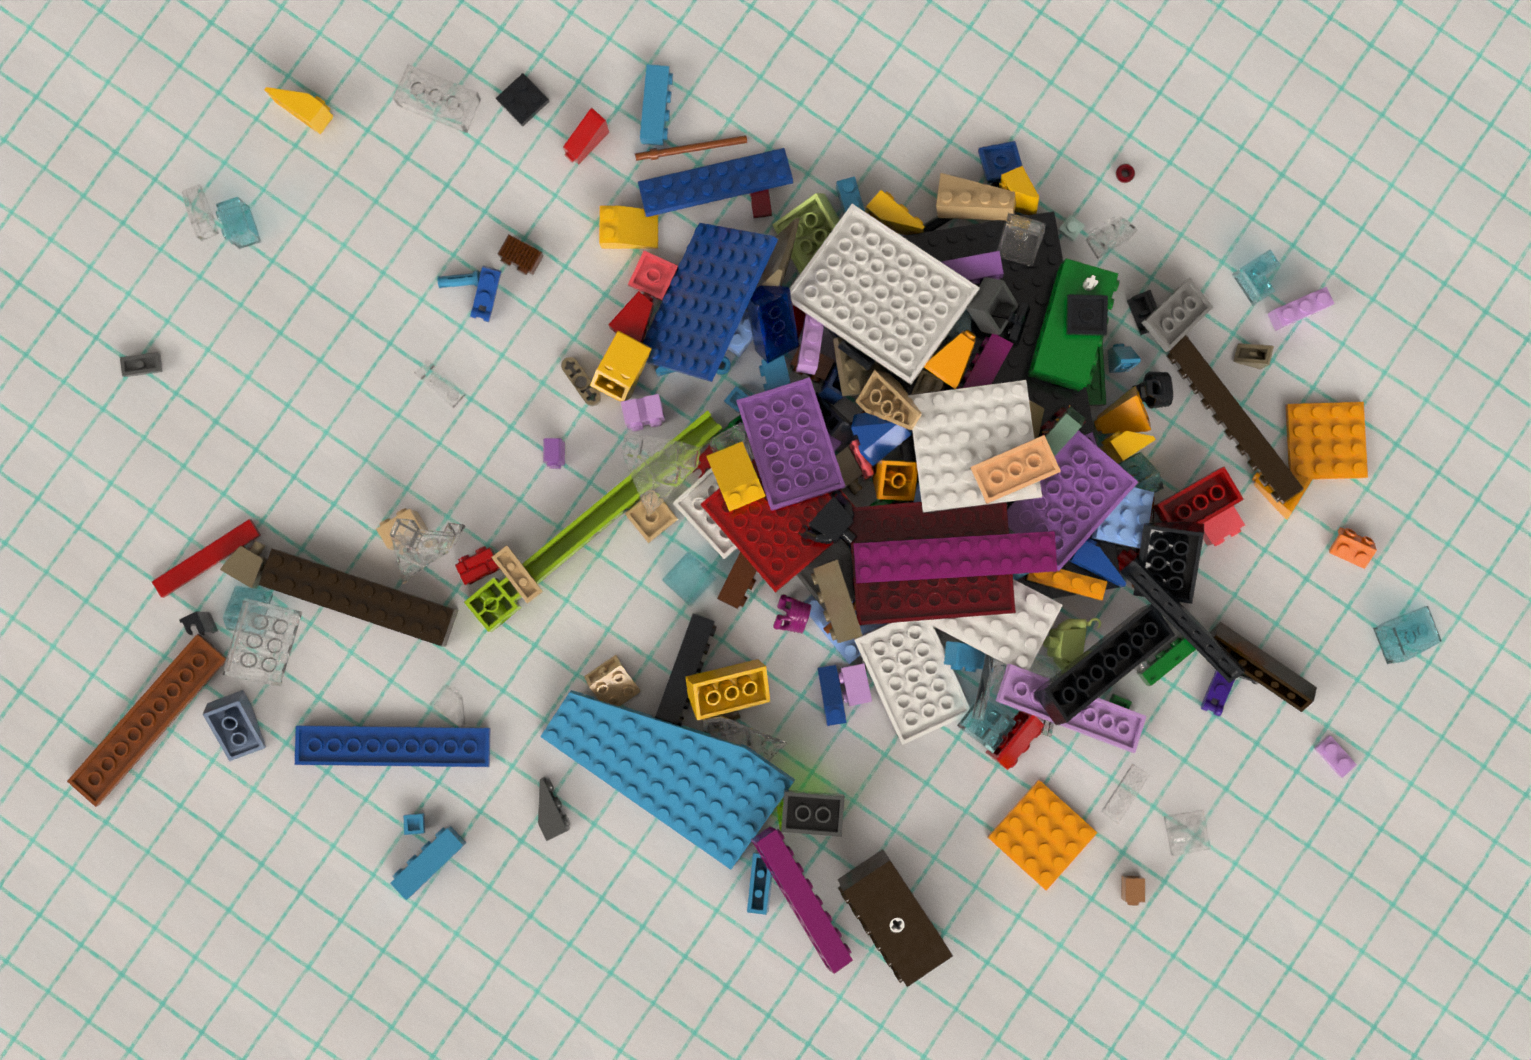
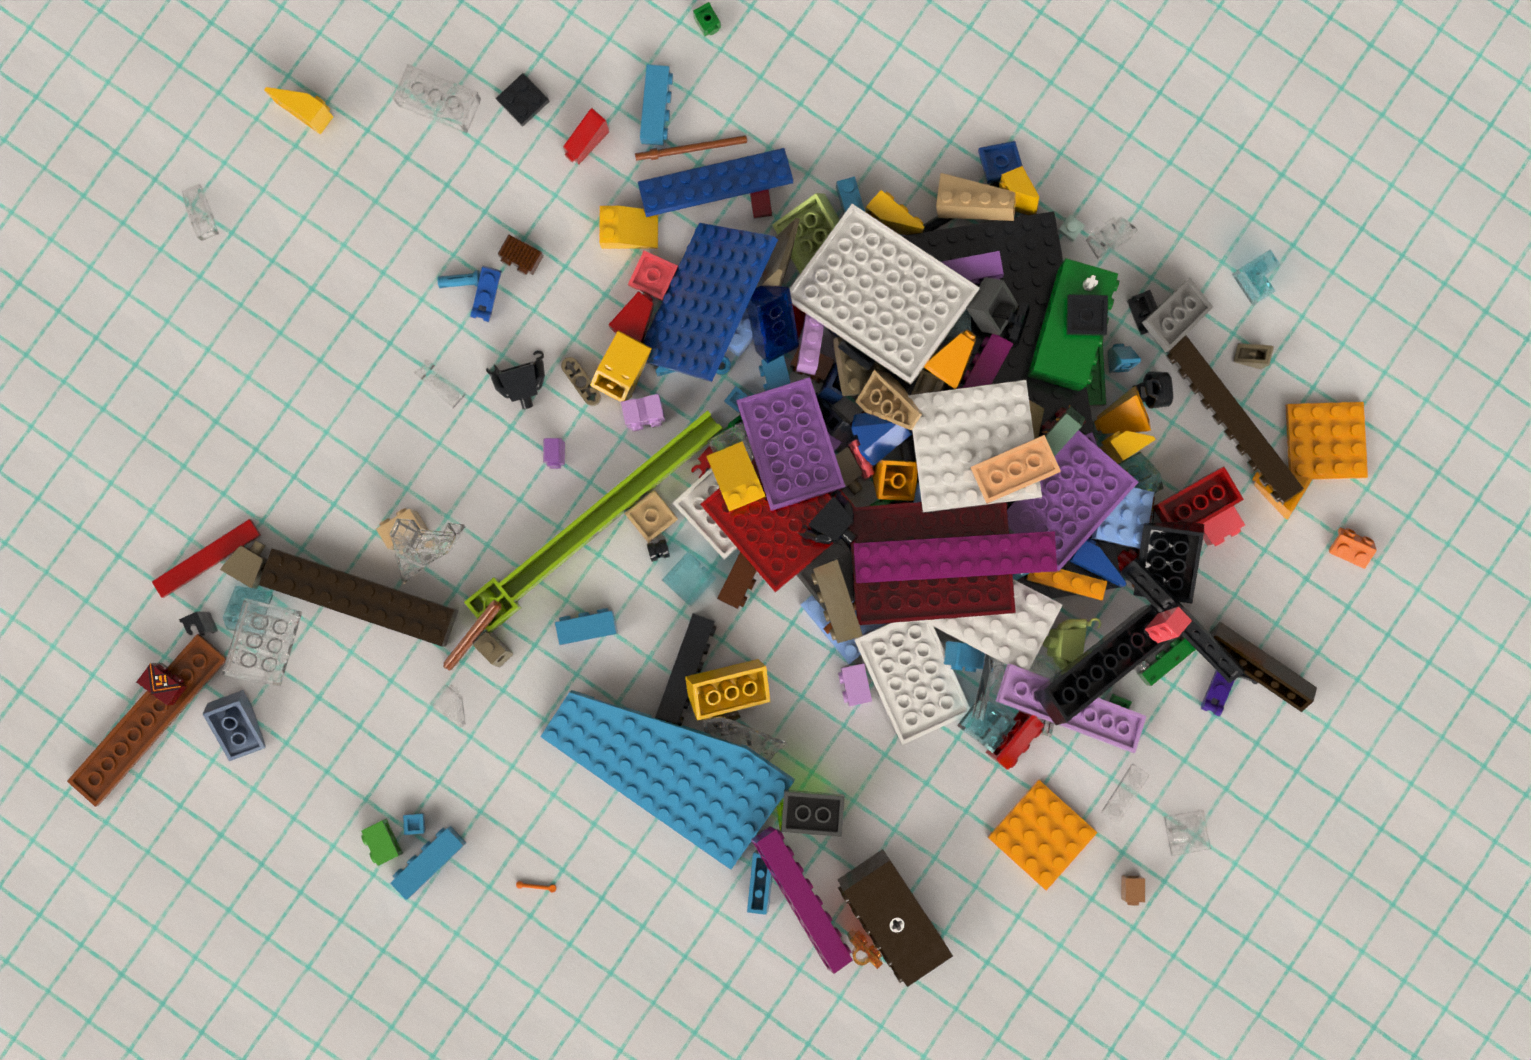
dark grey plate [120,352,163,377] -> none
clear light blue piece [216,197,261,249] -> none
blue plate [294,726,491,767] -> none
red brick [455,546,500,586] -> none
tan plate [491,545,543,604] -> none
dark grey slope [538,777,571,841] -> none
tan bracket [584,655,640,707] -> none
clear wedge [621,434,701,517] -> none
magenta piece [773,594,811,634] -> none
blue slope [817,665,847,726] -> none
clear slope [996,213,1045,267] -> none
dark red plate [1116,164,1135,183] -> none
lavender brick [1268,287,1334,331] -> none
lavender plate [1314,735,1357,778] -> none
clear light blue slope [1373,606,1442,664] -> none
none -> dark red brick [136,662,188,705]
none -> bright green brick [361,818,403,866]
none -> dark orange axle [443,600,502,671]
none -> dark tan torso [473,630,514,668]
none -> black torso [486,350,545,409]
none -> orange hinge [516,881,557,893]
none -> dark azure brick [555,608,618,645]
none -> black wheel [647,539,670,562]
none -> green brick [693,2,721,37]
none -> clear orange plate [847,928,883,969]
none -> coral brick [1145,607,1192,643]

